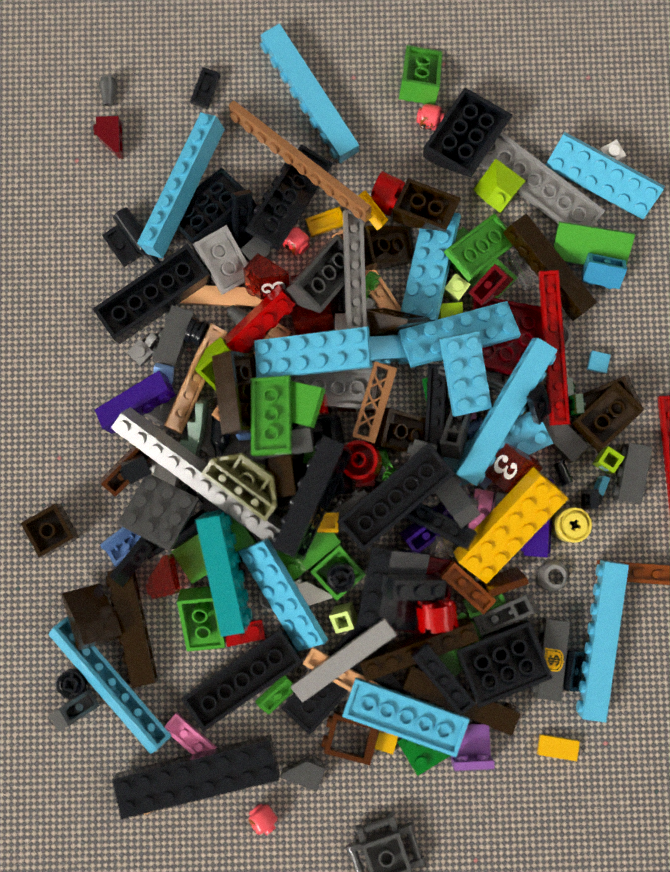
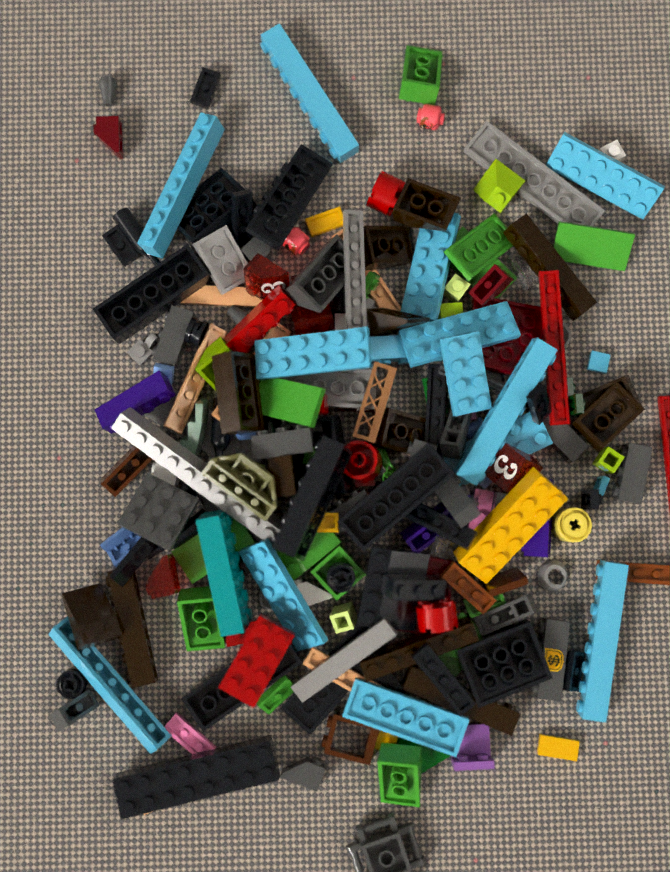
dark brown brick [20,504,80,558] -> none
black brick [119,452,152,484] -> none
medium nougat plate [229,101,371,223] -> none
coral head [248,803,277,836] -> none
bright green tile [251,375,292,456] -> none
yellow tile [358,190,388,230] -> none
black slope [423,87,513,177] -> none
black pin [553,460,573,486] -> none
dark azure brick [581,253,627,289] -> none
none -> red brick [218,614,295,708]
none -> bright green slope [377,743,422,807]

